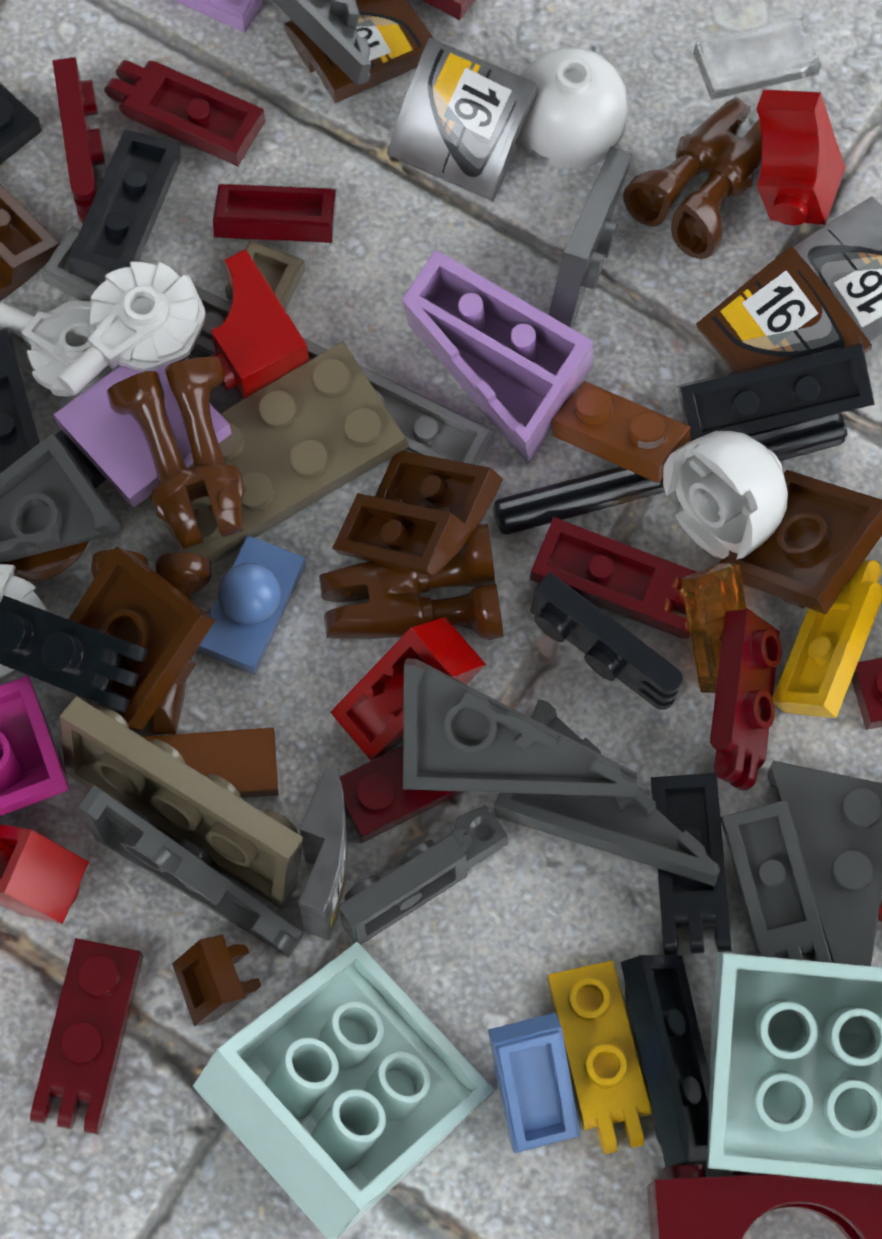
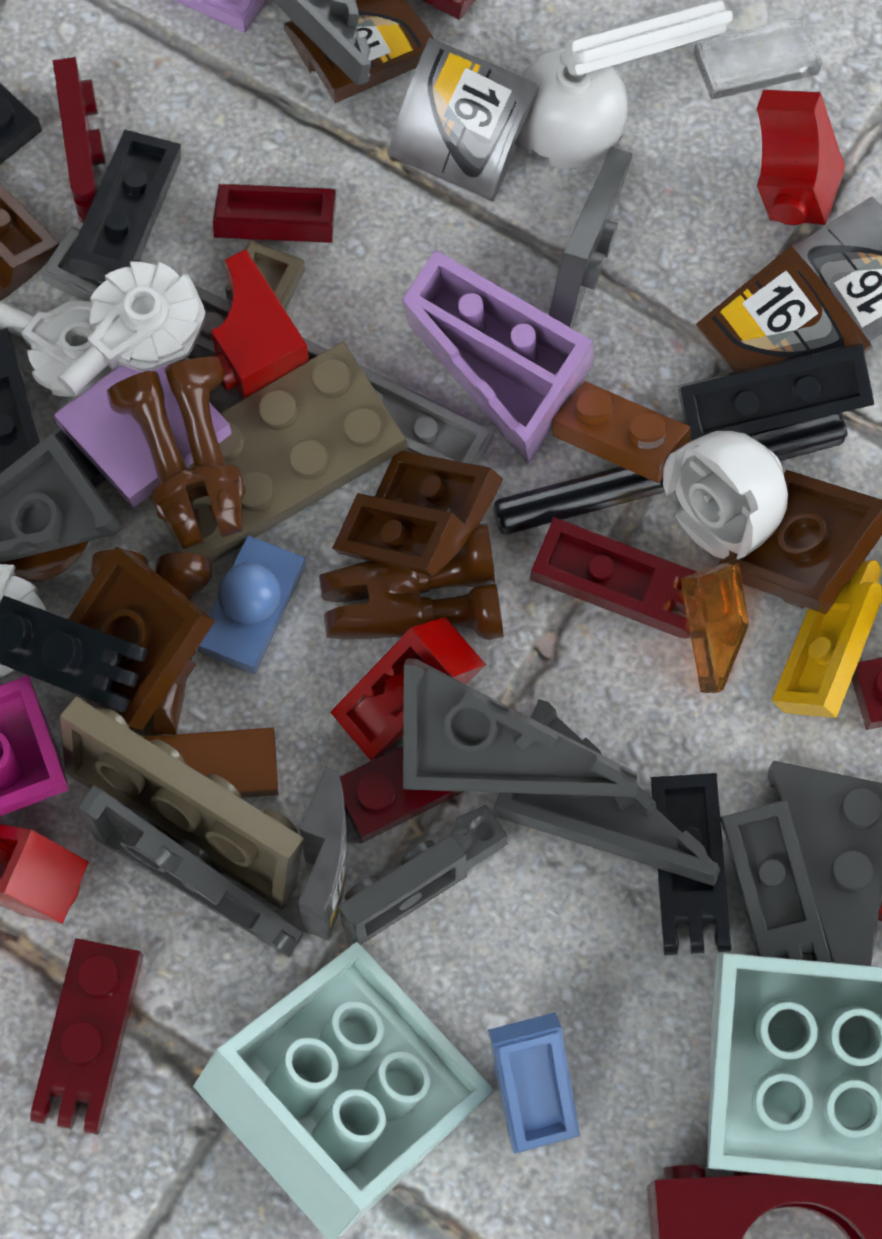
dark red hinge [104,60,265,167] -> none
reddish brown tile [172,934,261,1026] -> none
black hinge [530,572,683,710] -> none
yellow hinge [546,960,651,1155] -> none
black plate [620,955,710,1167] -> none
reddish brown piece [623,96,762,259] -> none
dark red hinge [710,608,782,791] -> none
none -> white axle [560,0,733,76]

